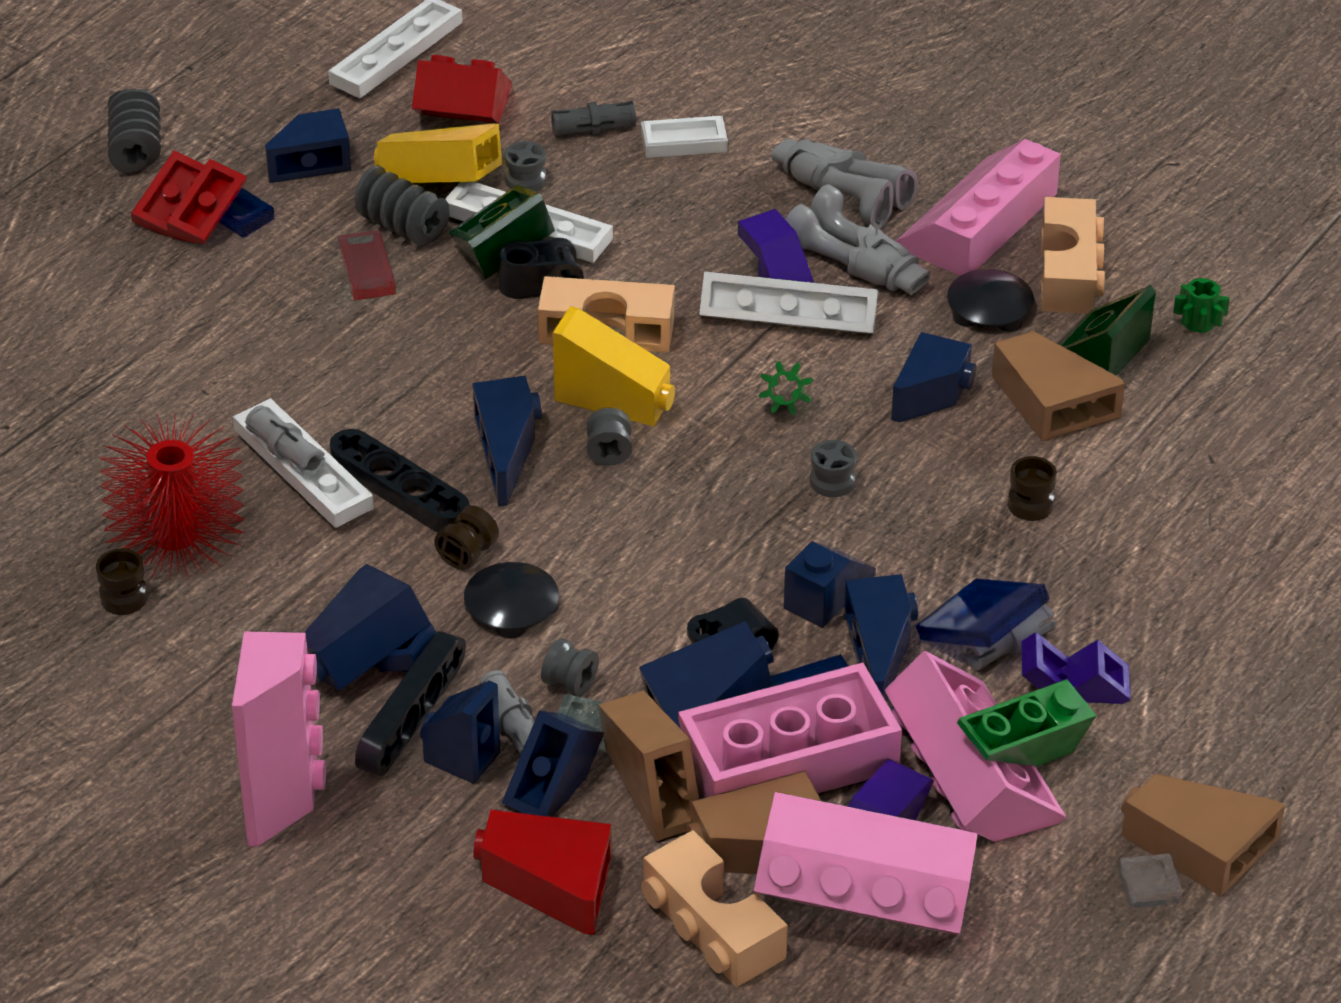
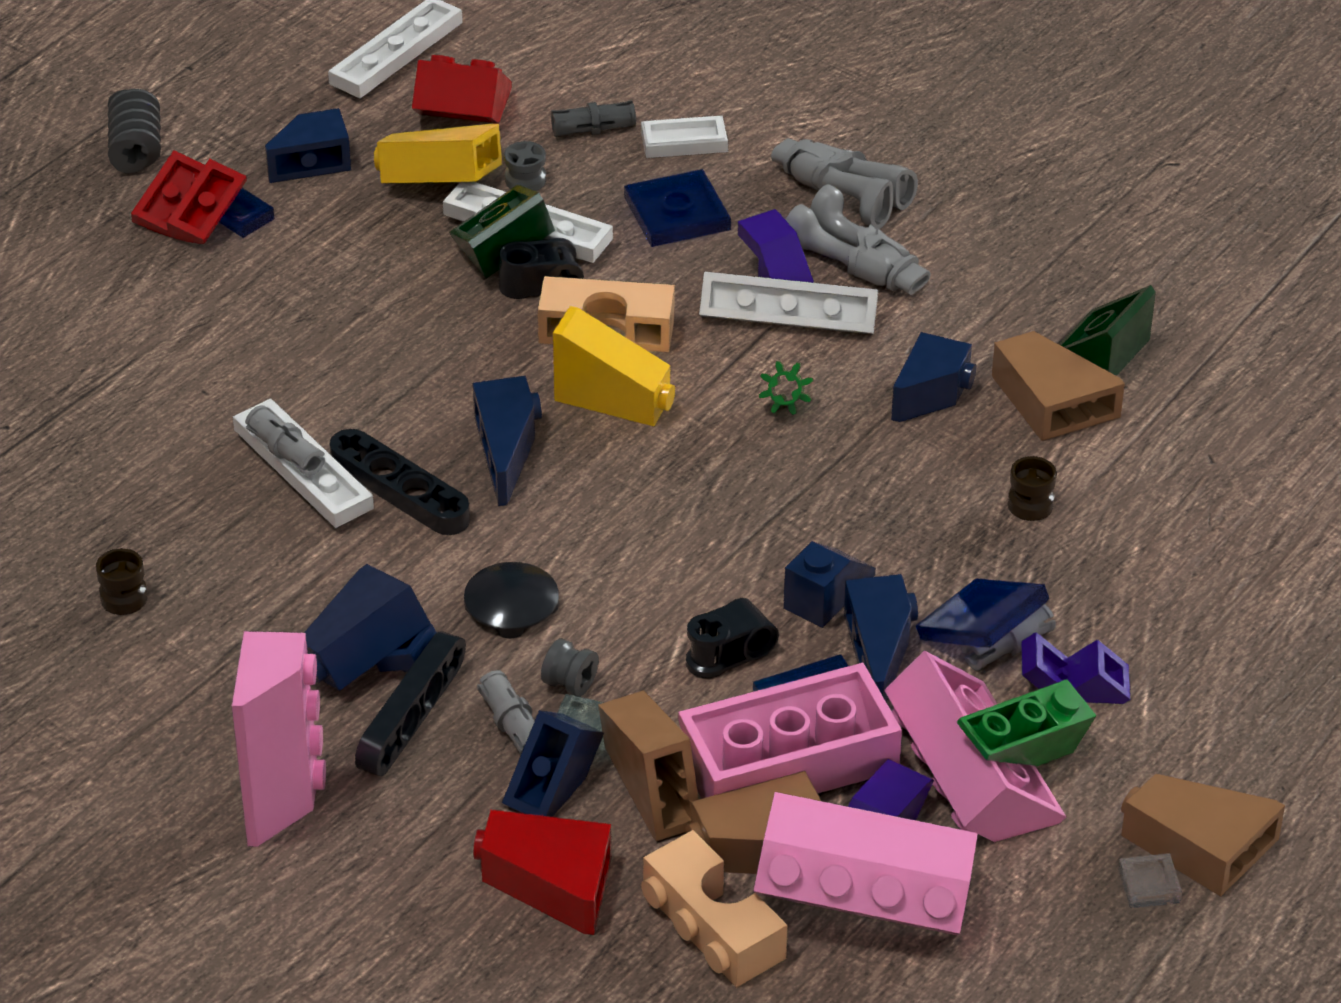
red piece [99,412,245,580] -> none
clear light blue tile [338,230,396,301] -> none
dark grey piece [354,165,450,246] -> none
dark blue slope [420,680,501,784] -> none
dark brown wheel [434,505,499,570] -> none
dark grey wheel [587,408,632,466] -> none
dark blue slope [639,621,774,729] -> none
dark grey wheel [810,440,857,497] -> none
bright pink slope [896,139,1061,276] -> none
black dish [947,269,1034,332] -> none
light nougat arch [1041,197,1105,314] -> none
green gear [1173,278,1230,333] -> none
none -> clear blue tile [624,169,731,247]

